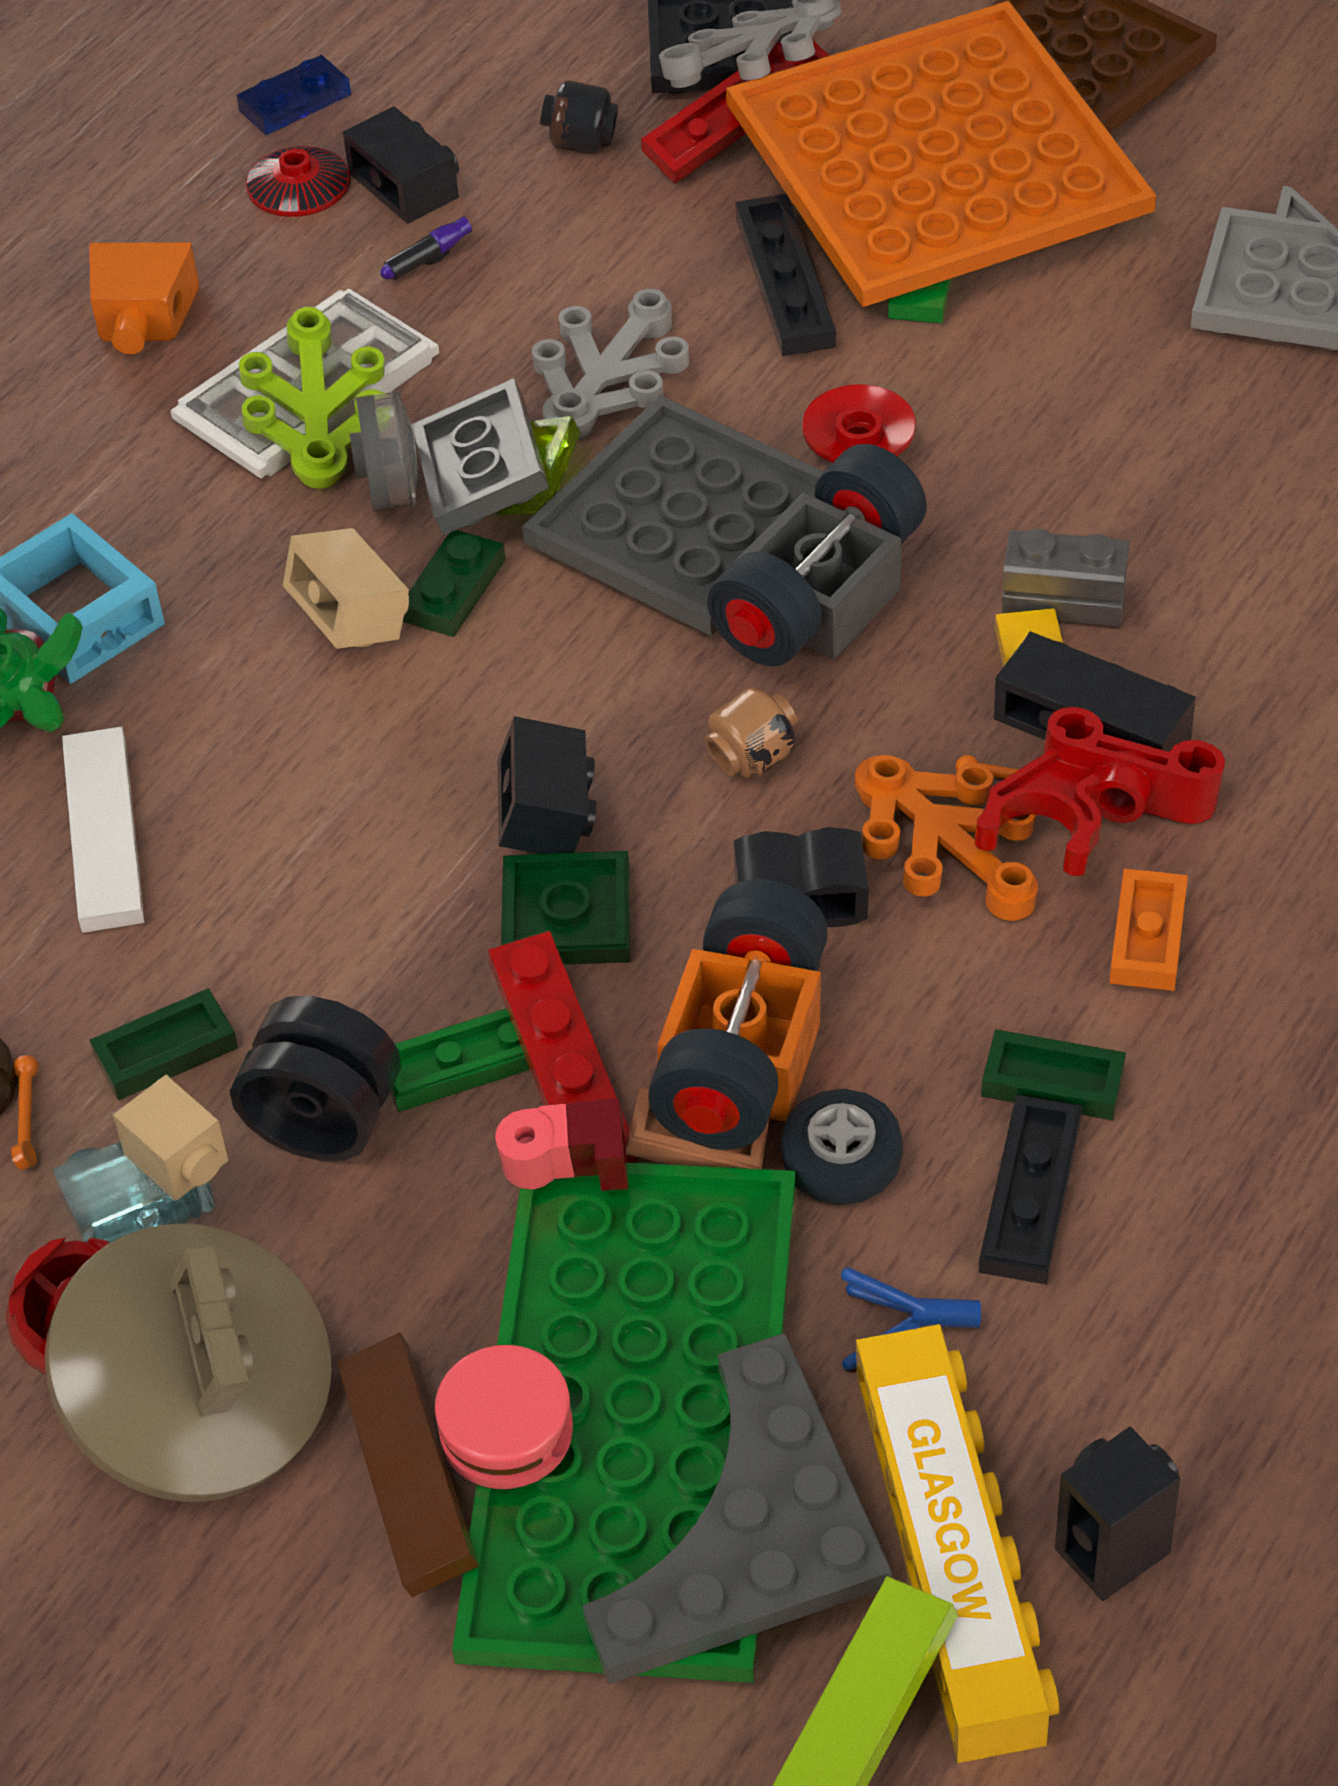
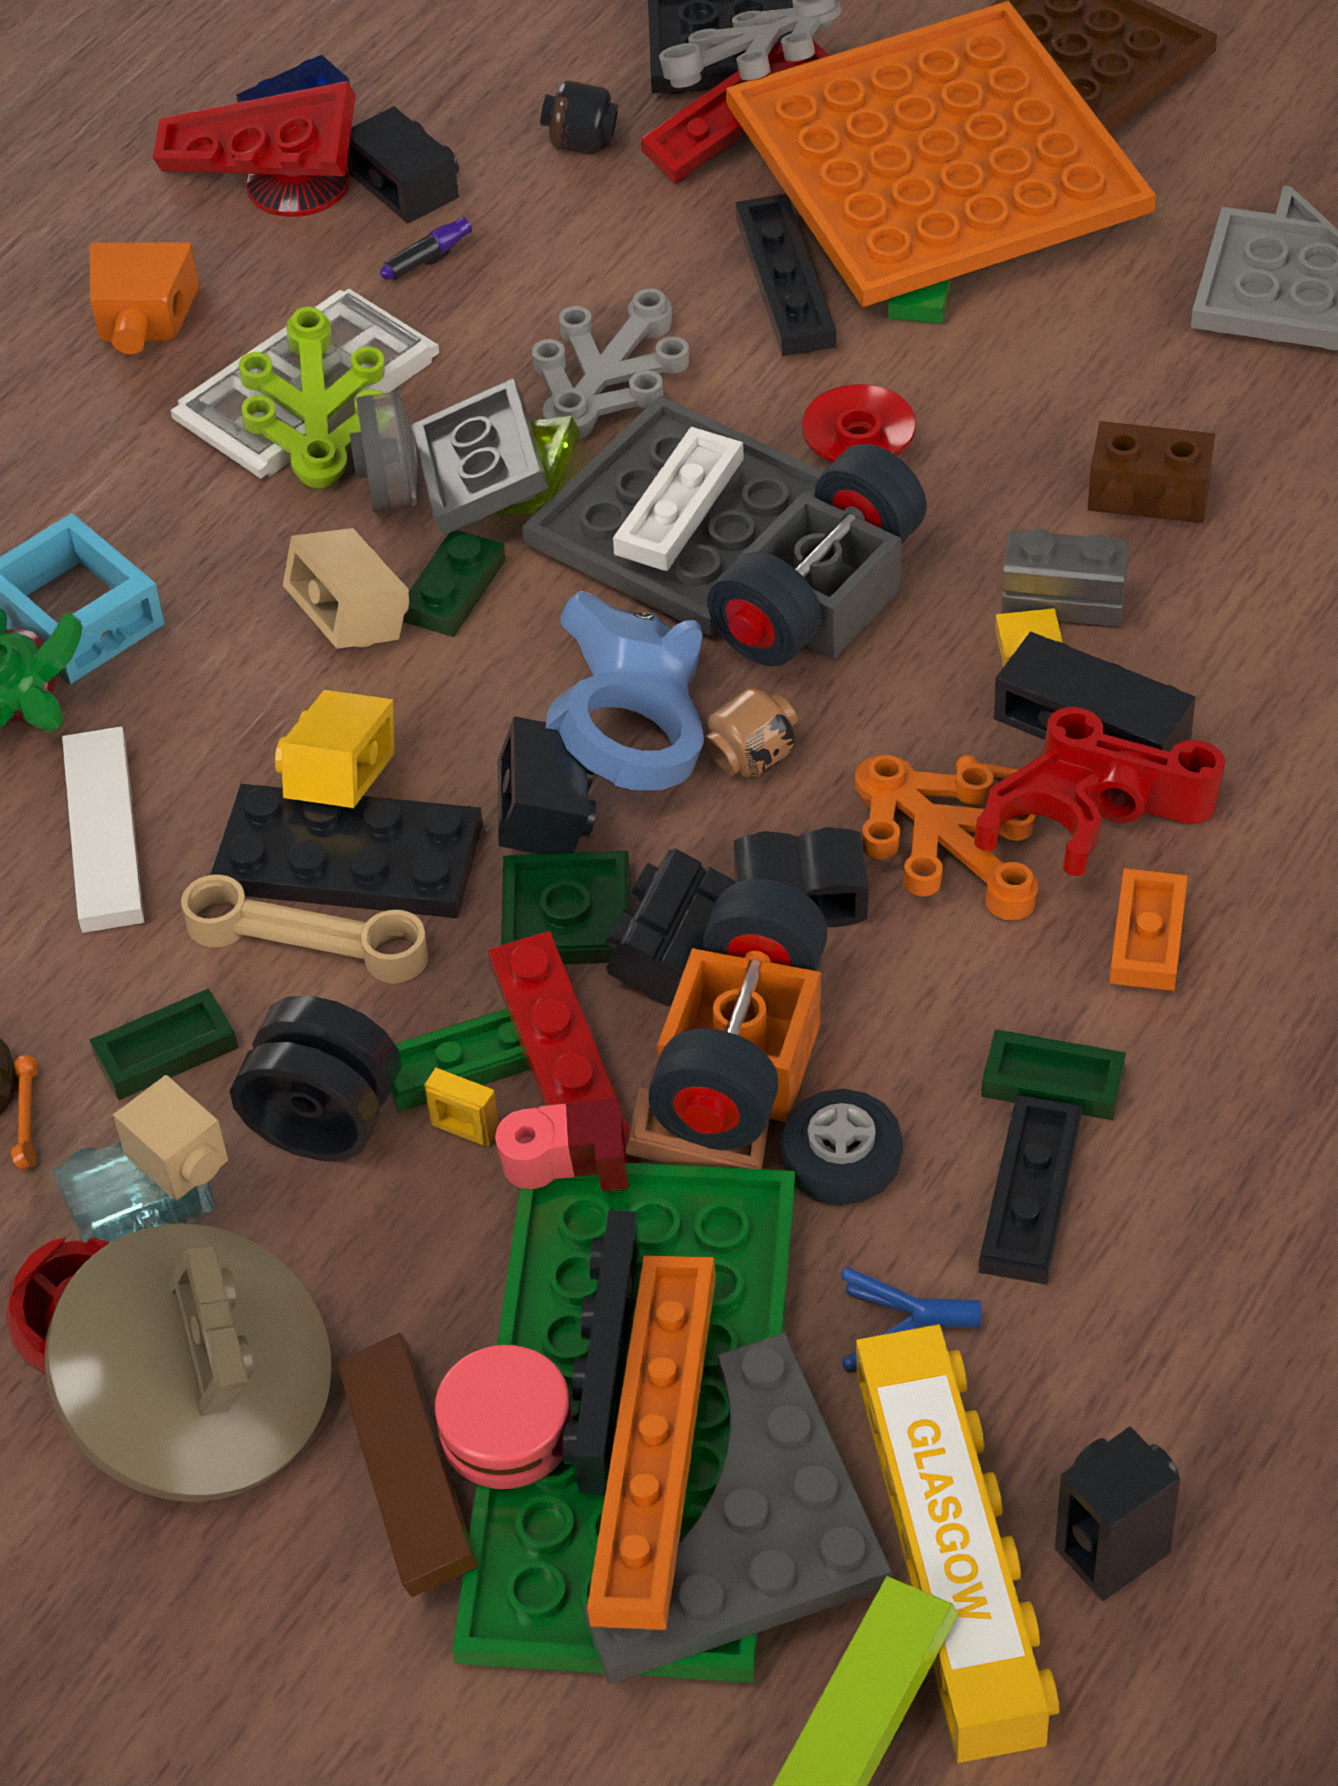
none -> red wing [153,81,356,176]
none -> tan piece [181,875,428,984]
none -> black plate [210,784,483,919]
none -> yellow brick [275,690,395,808]
none -> yellow tile [424,1068,499,1147]
none -> medium blue animal [545,591,704,790]
none -> black plate [563,1210,640,1495]
none -> orange plate [587,1256,716,1630]
none -> black brick [605,848,735,1006]
none -> white plate [613,427,744,571]
none -> reddish brown brick [1088,421,1215,523]

